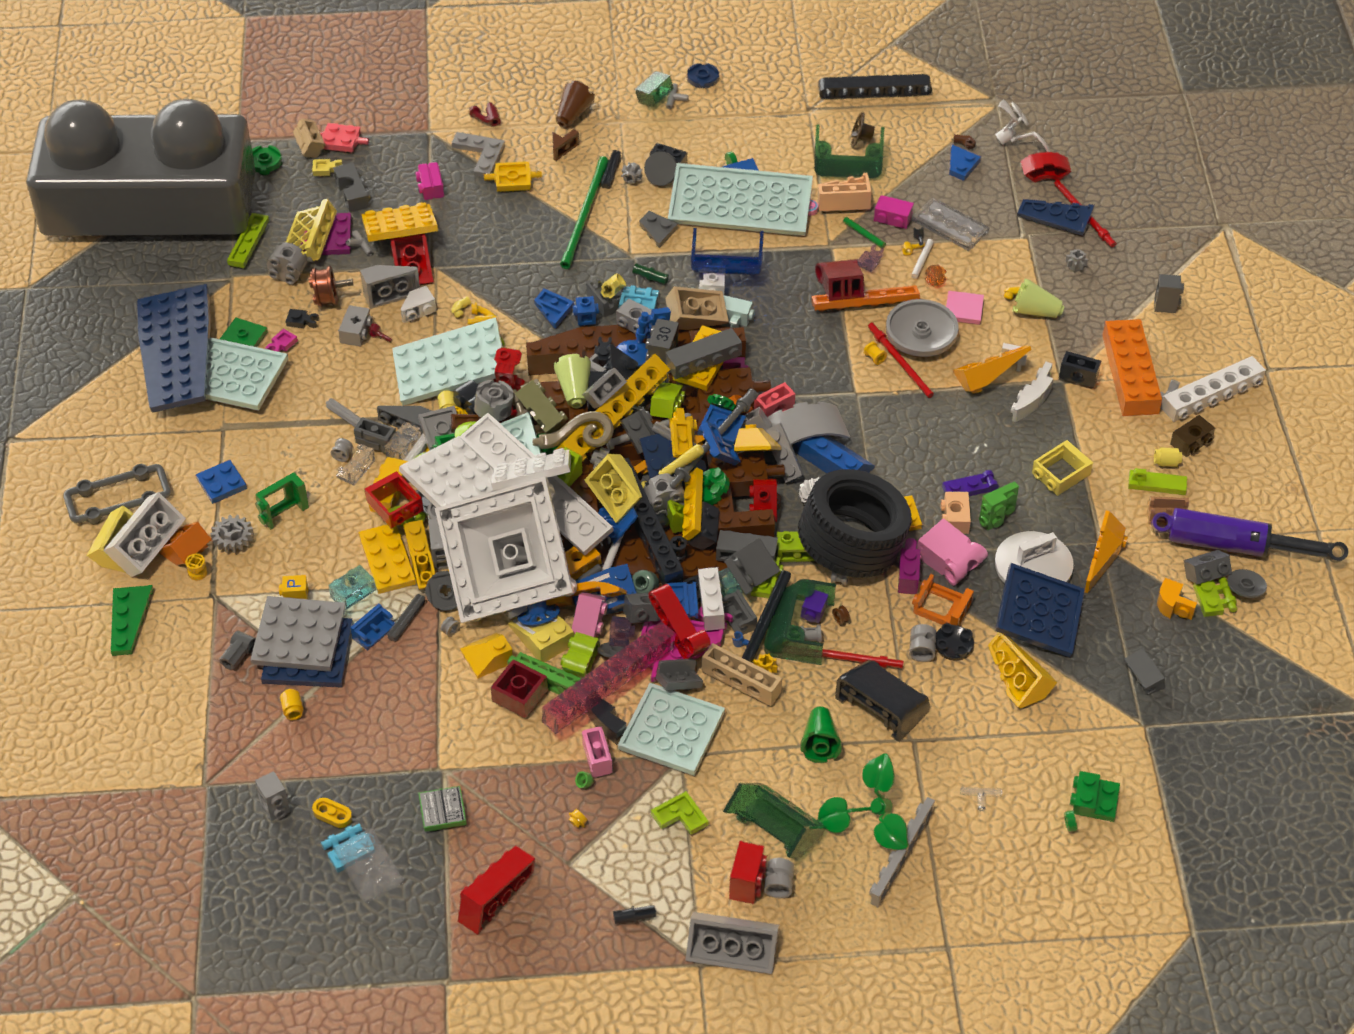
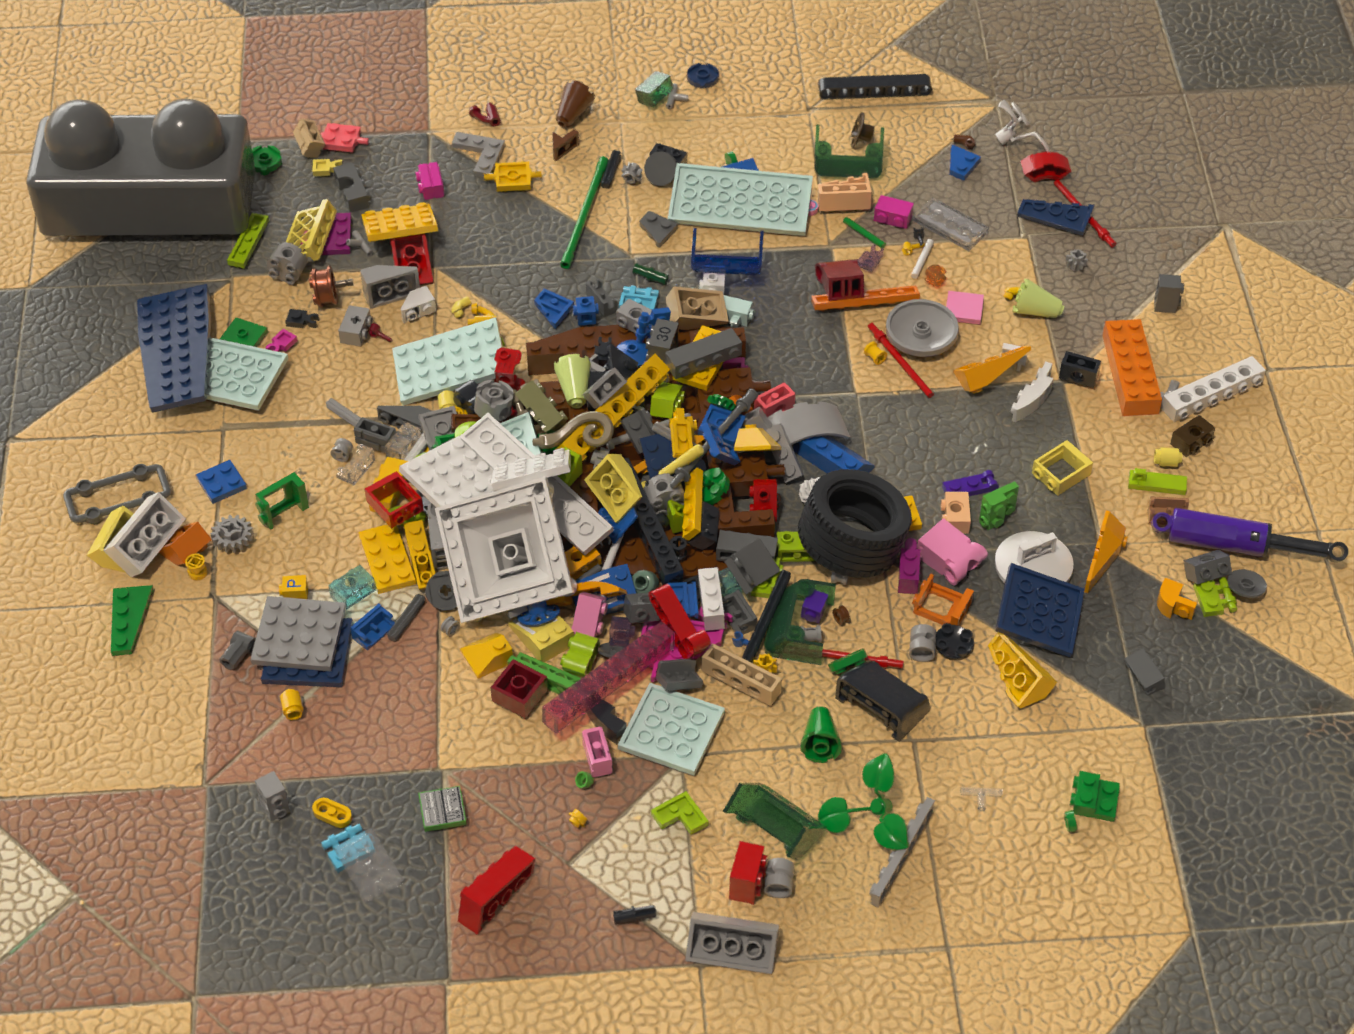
light yellow piece [600,273,626,298] -> none
none -> green plate [828,648,868,674]

